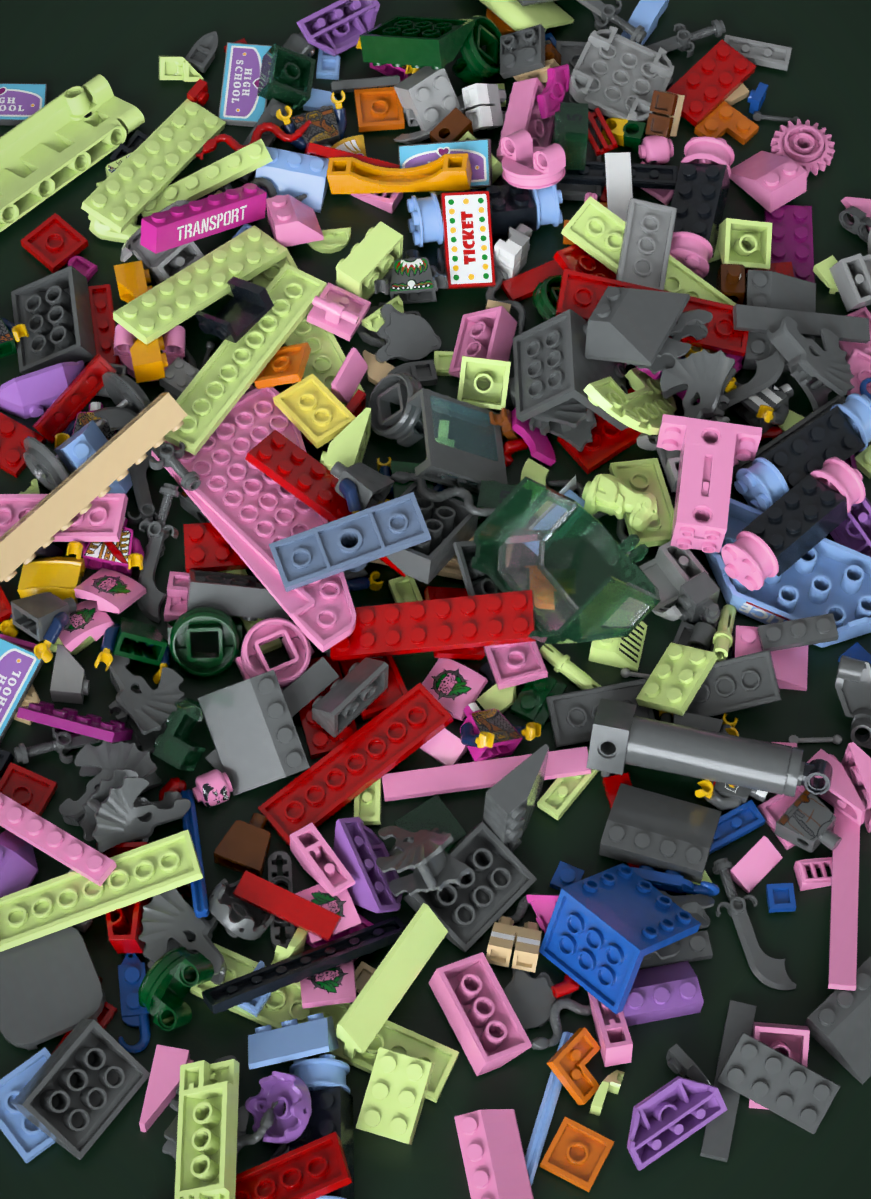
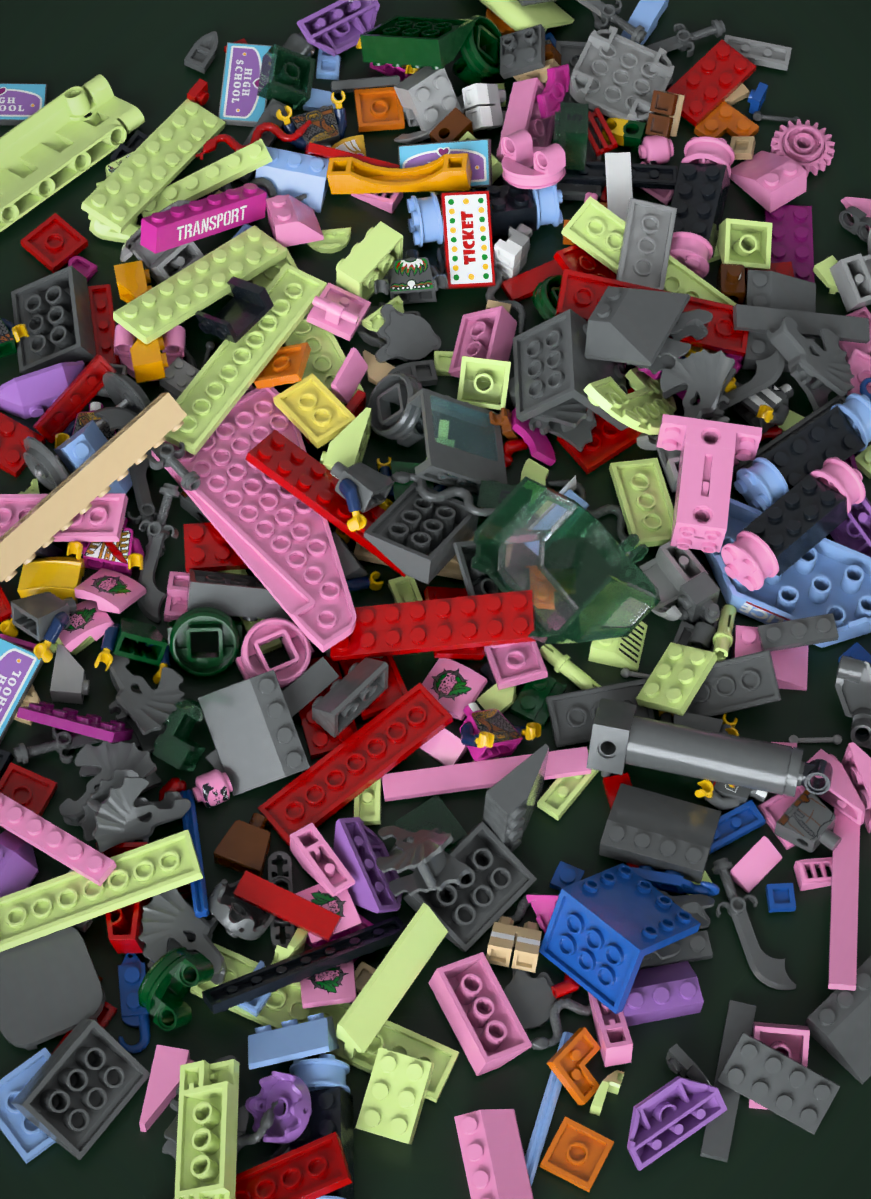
yellowish green slope [159,56,204,82] -> none
sand blue plate [269,492,431,592] -> none
yellowish green animal [582,474,658,532] -> none
none -> tan plate [730,136,756,160]

